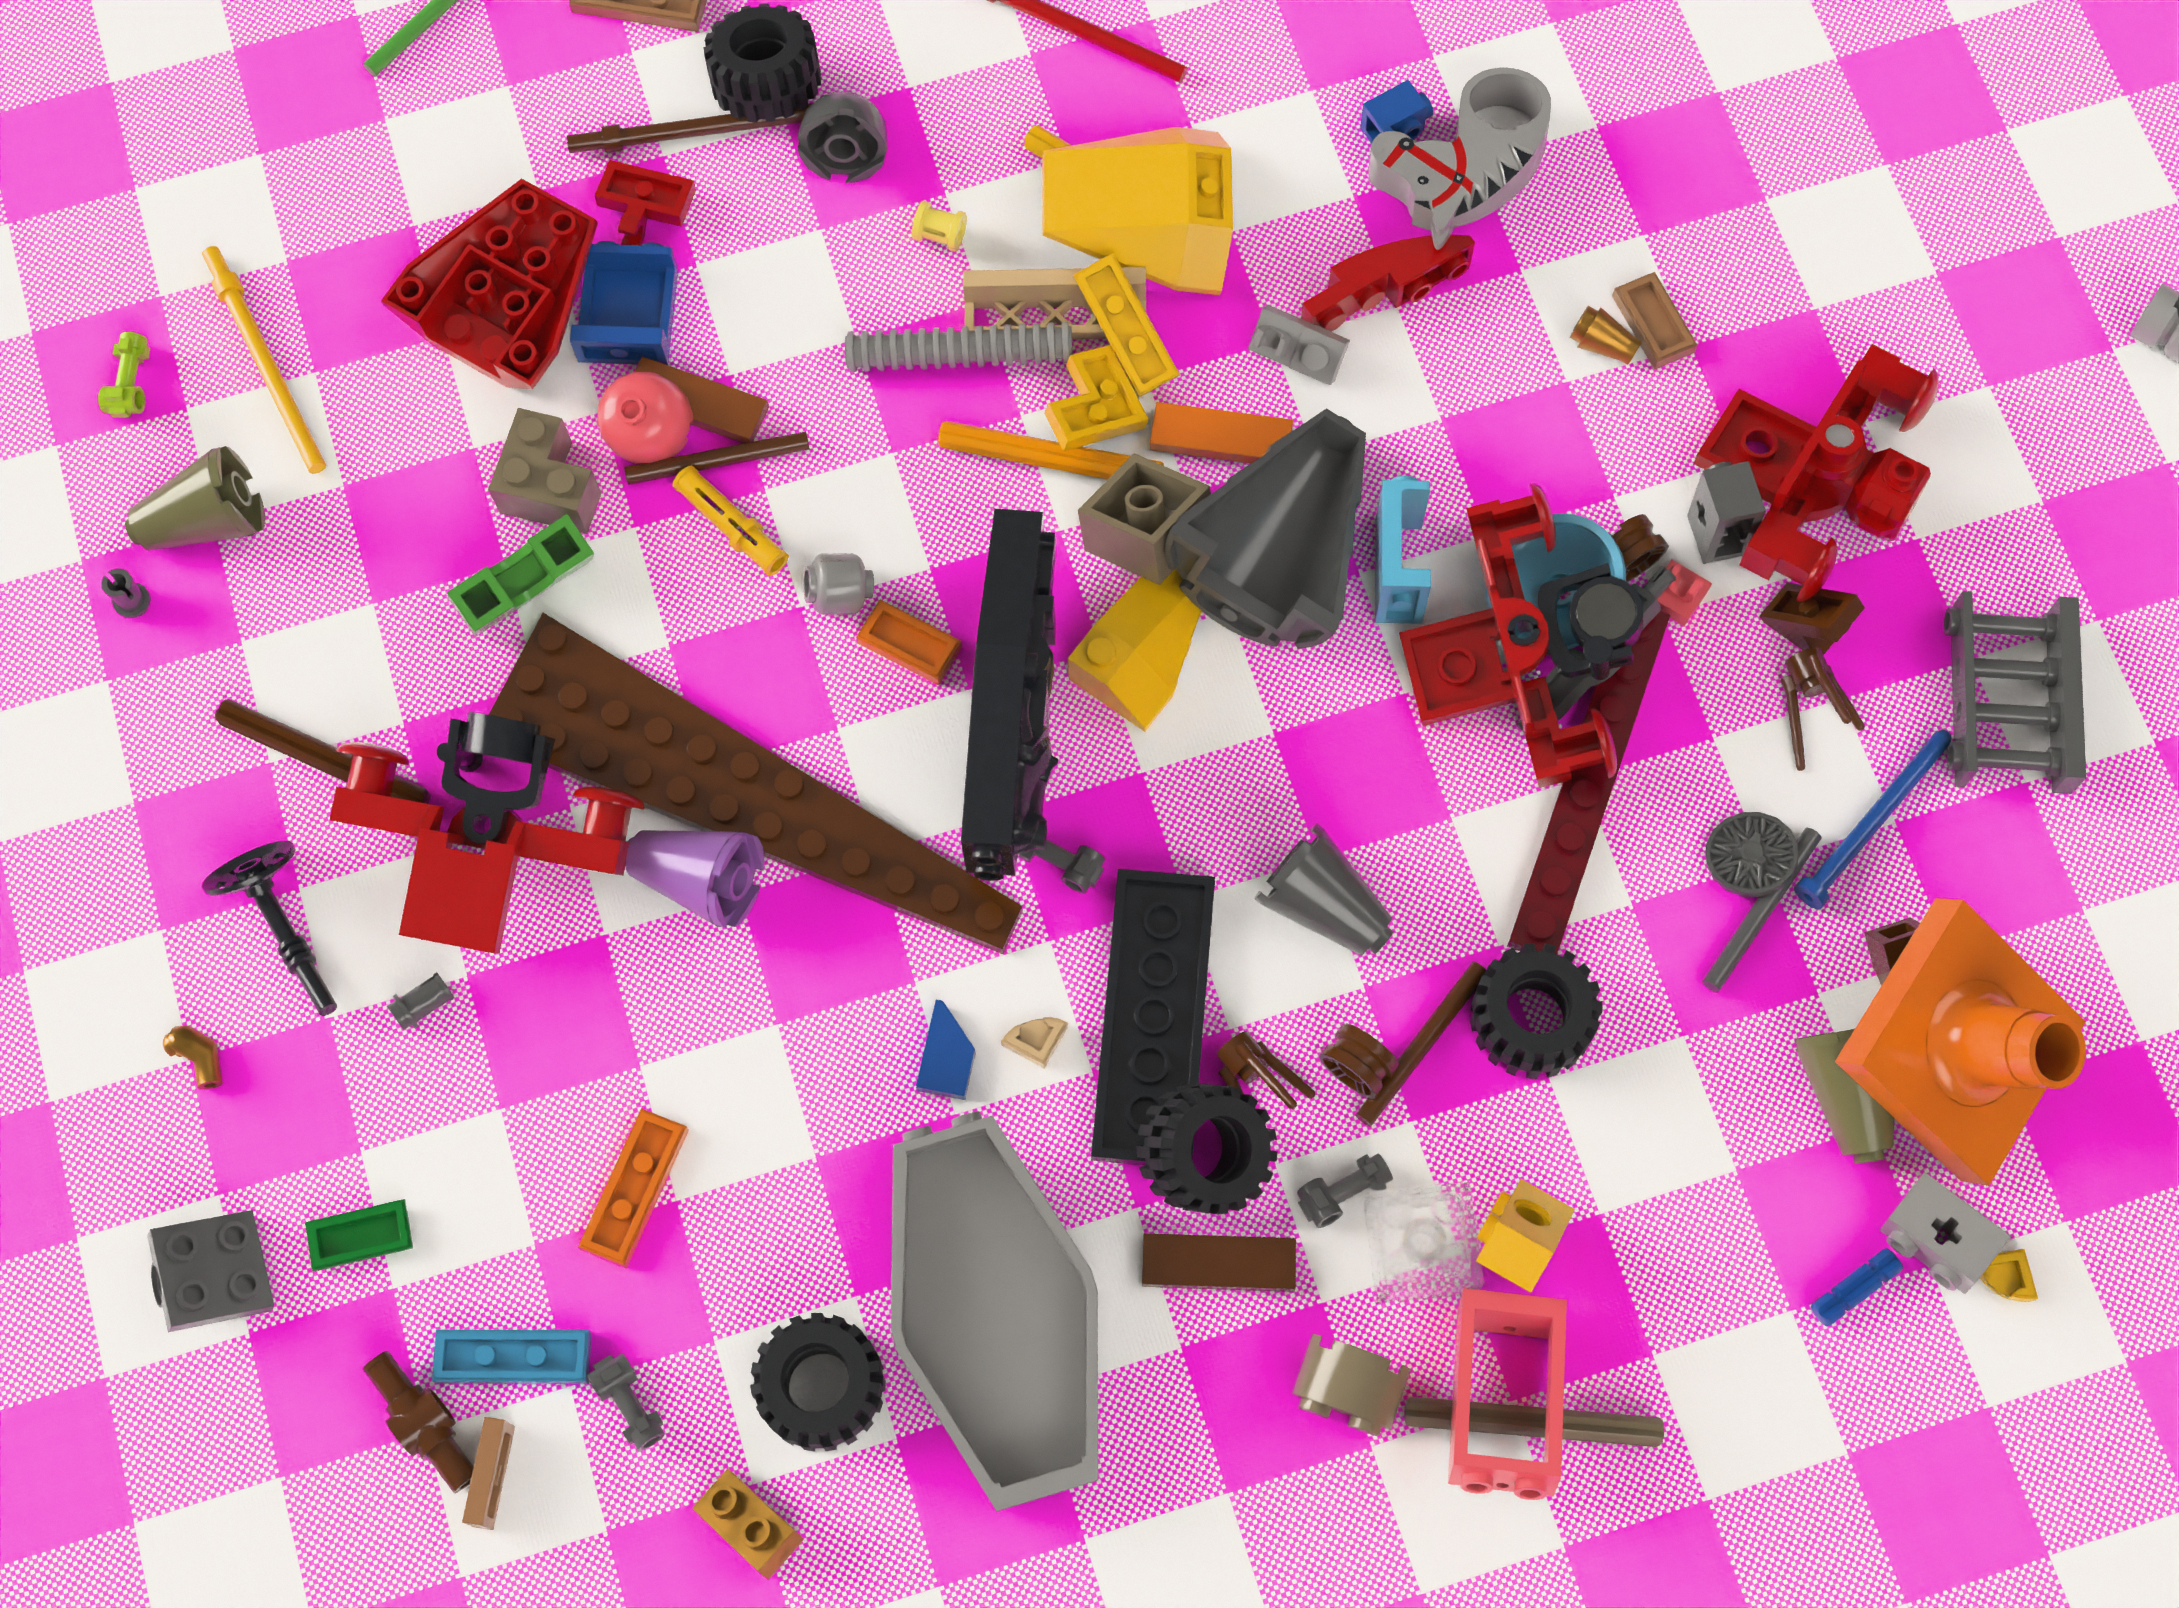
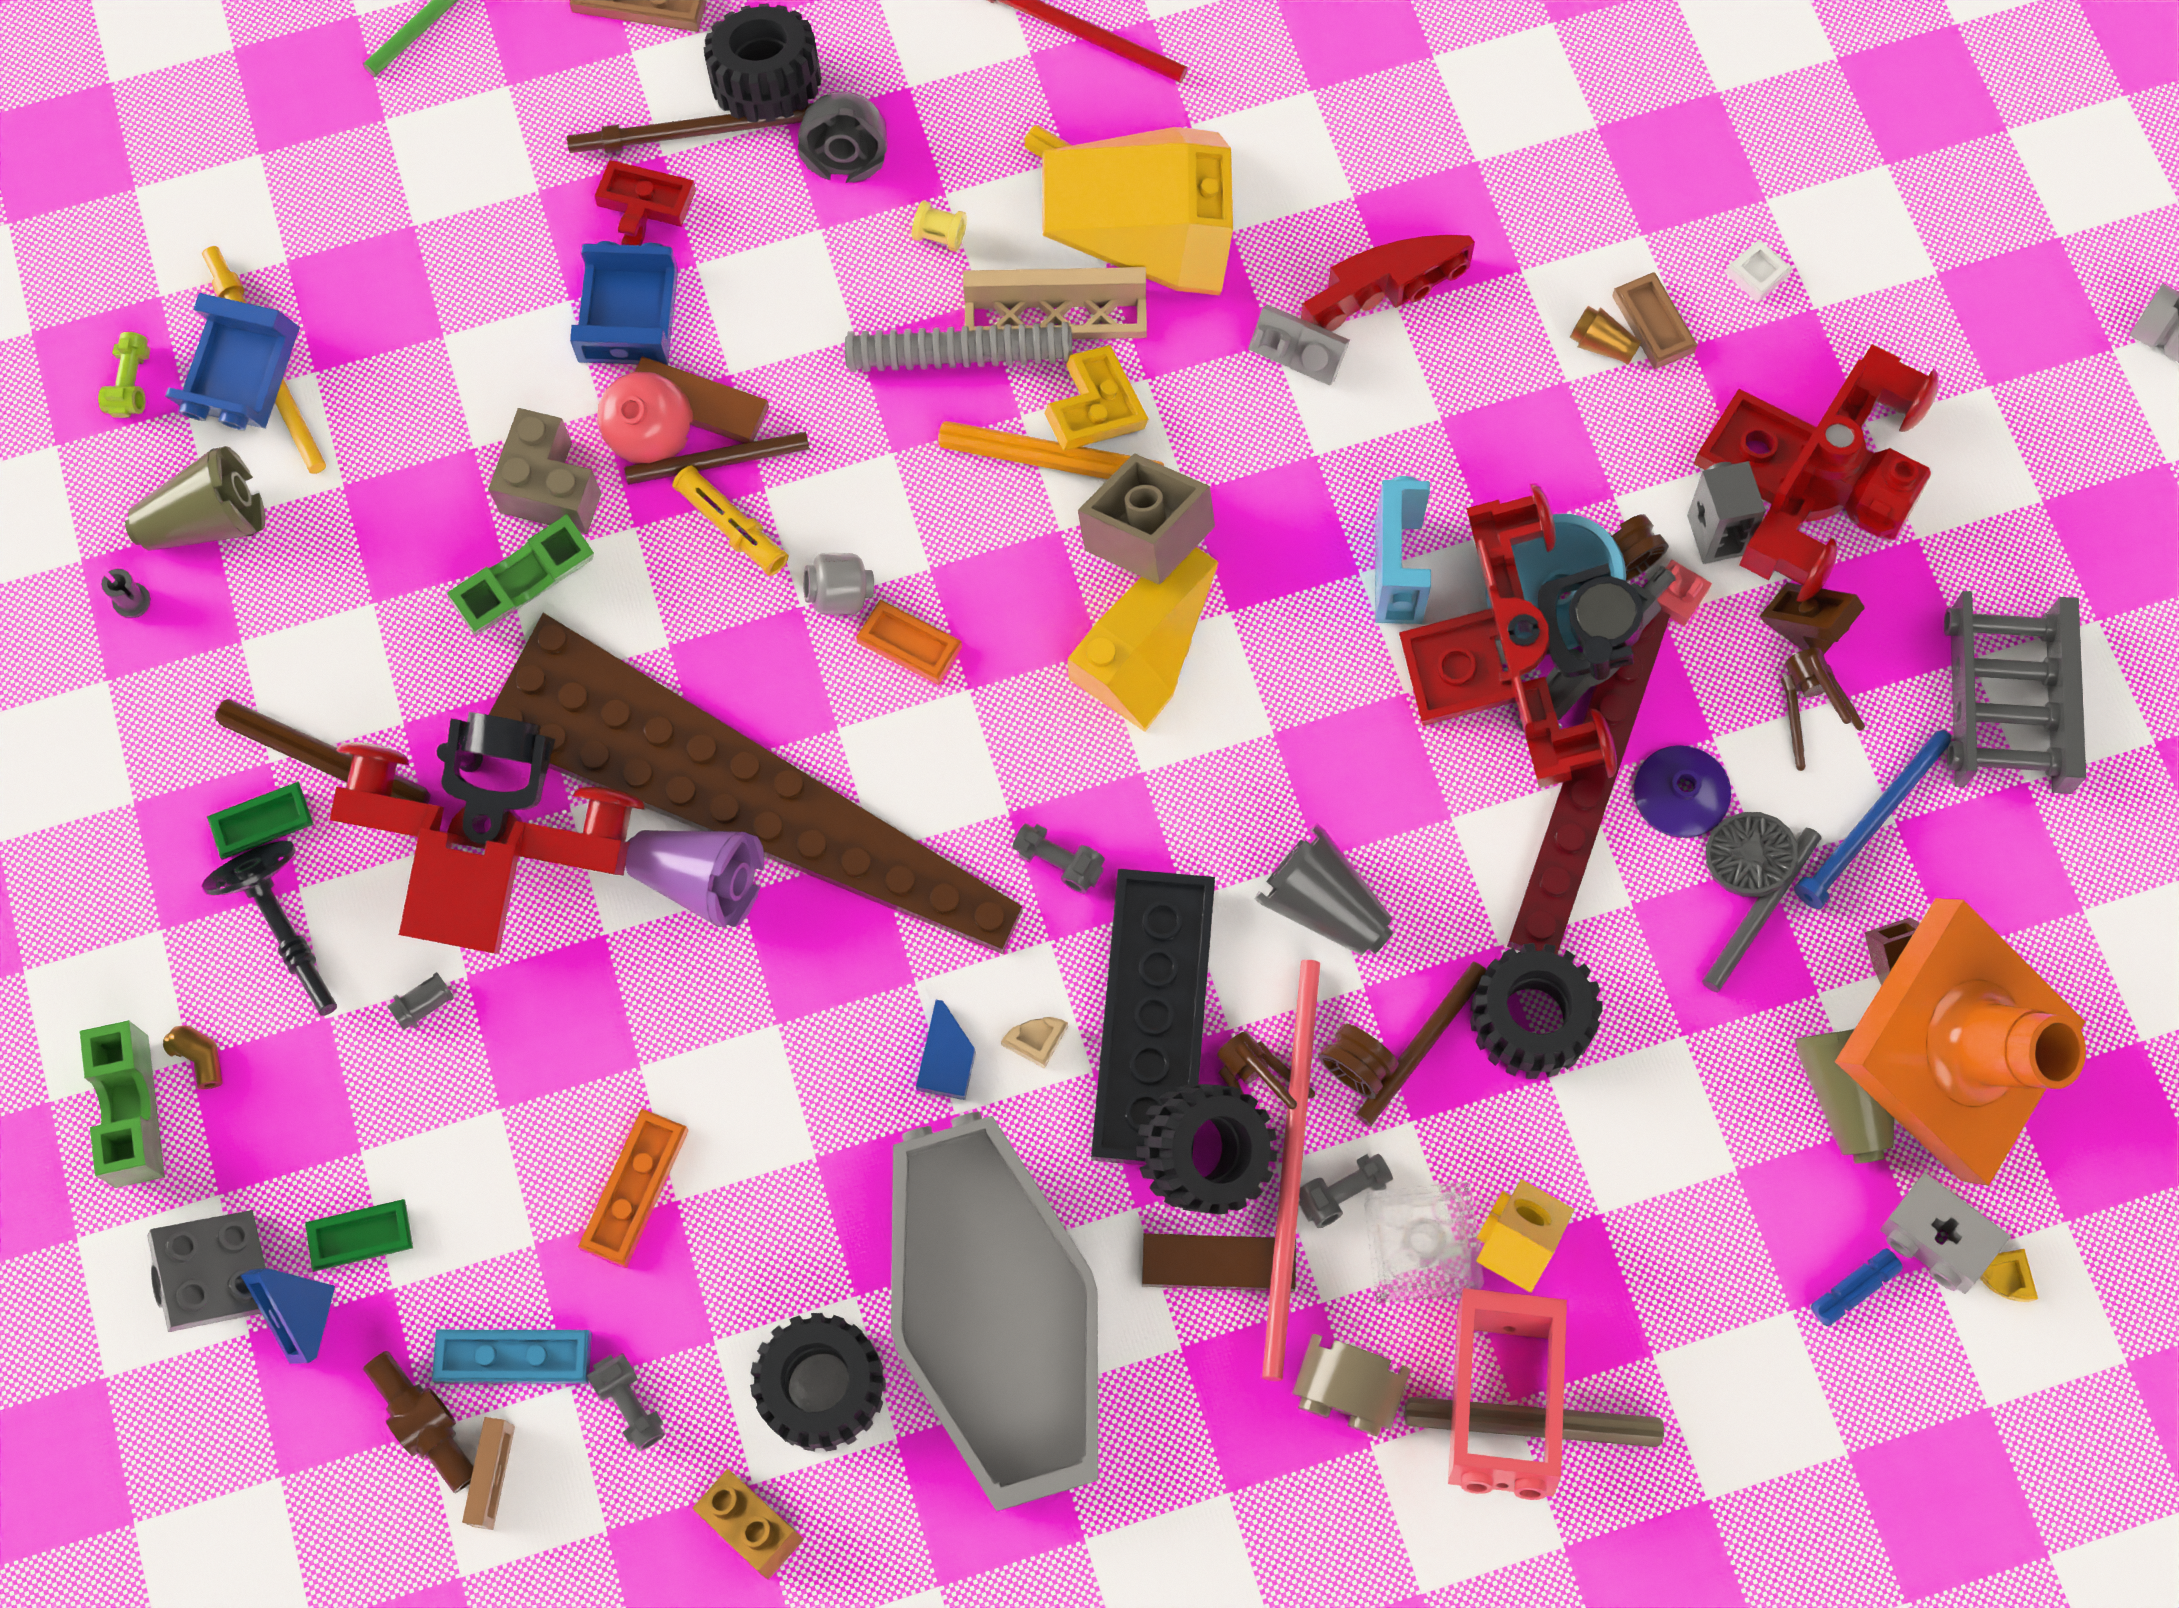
red wedge [381,178,598,390] -> none
black container [961,508,1059,881] -> none
yellow tile [1073,253,1180,398] -> none
orange tile [1150,402,1293,463] -> none
dark grey cone [1165,408,1366,649] -> none
blue brick [1360,79,1433,144] -> none
light grey animal [1368,67,1551,250] -> none
none -> bright green arch [79,1020,165,1188]
none -> blue panel [165,293,300,431]
none -> green tile [207,781,314,860]
none -> blue slope [241,1268,336,1364]
none -> coral piece [1262,960,1320,1381]
none -> dark purple dish [1633,745,1731,838]
none -> white tile [1725,239,1792,303]

